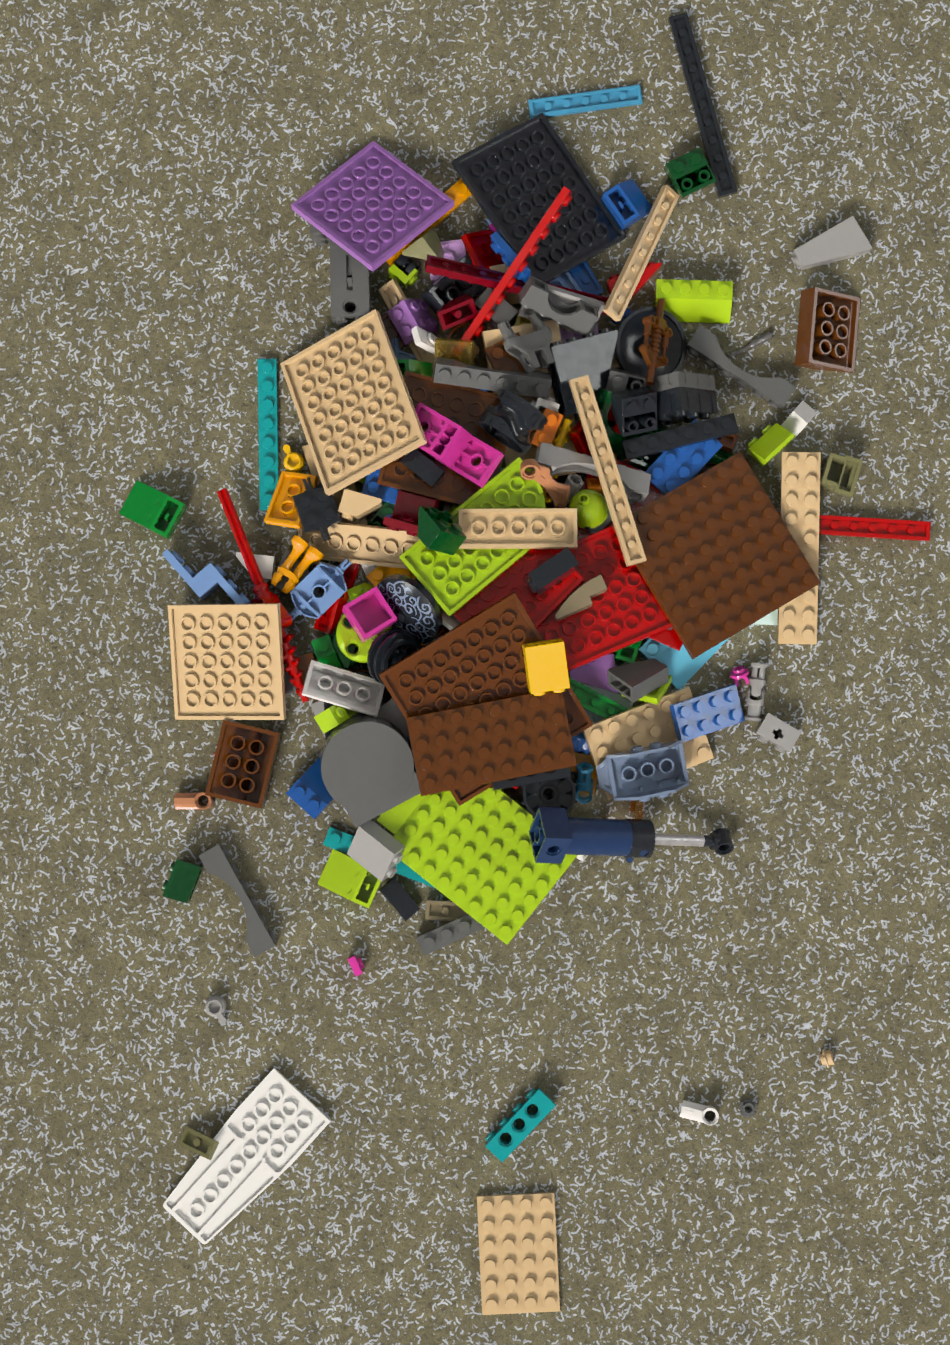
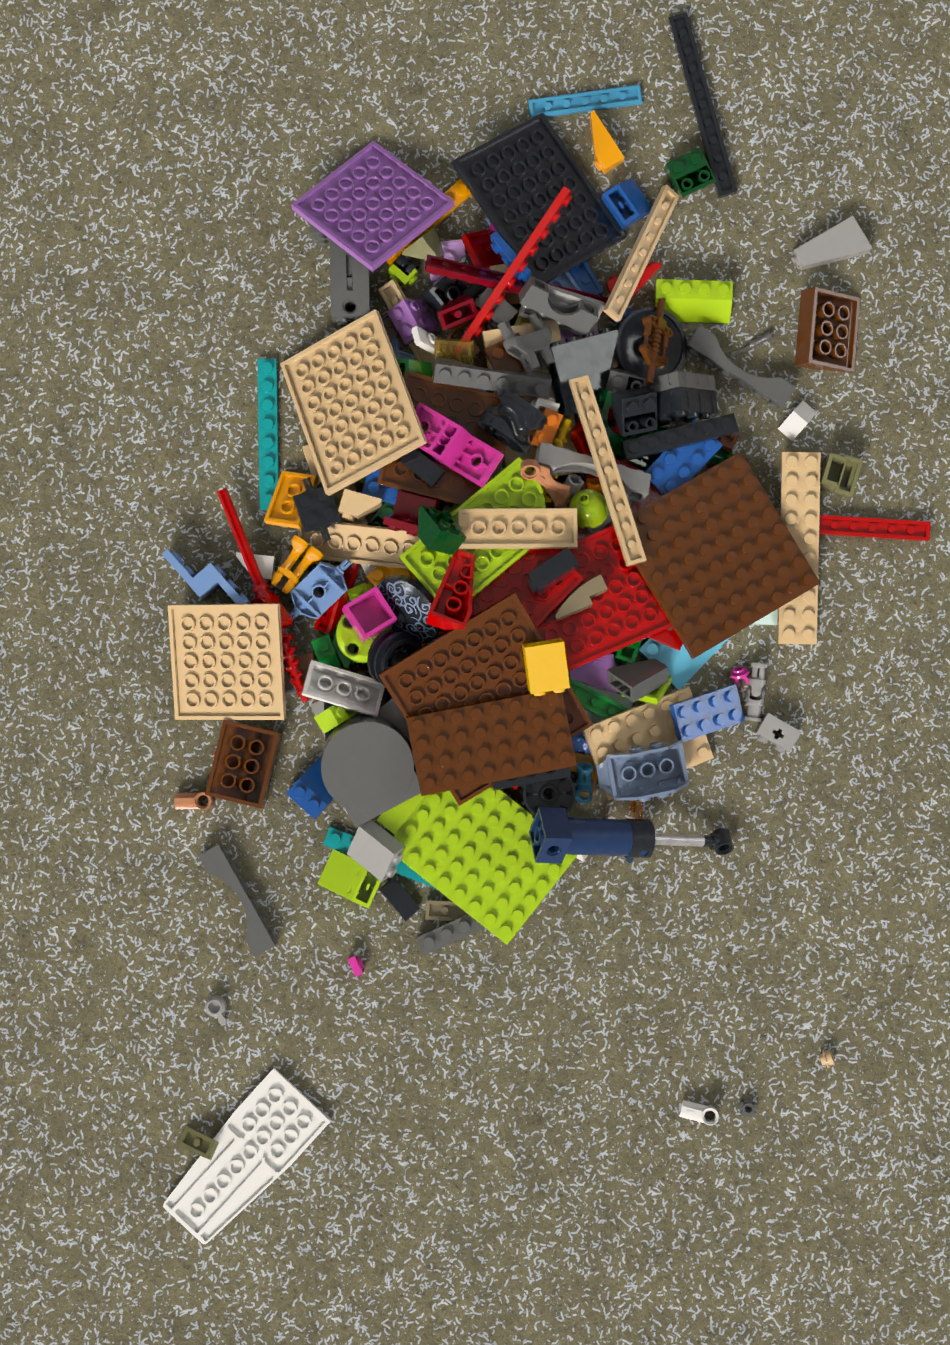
green slope [119,480,187,540] -> none
dark green slope [162,858,203,903] -> none
yellow piece [283,444,305,473] -> none
tan plate [477,1192,560,1315] -> none
teal brick [485,1087,556,1162] -> none
lime slope [746,423,795,468] -> none
none -> red wedge [426,549,475,630]
none -> light orange slope [590,110,625,174]

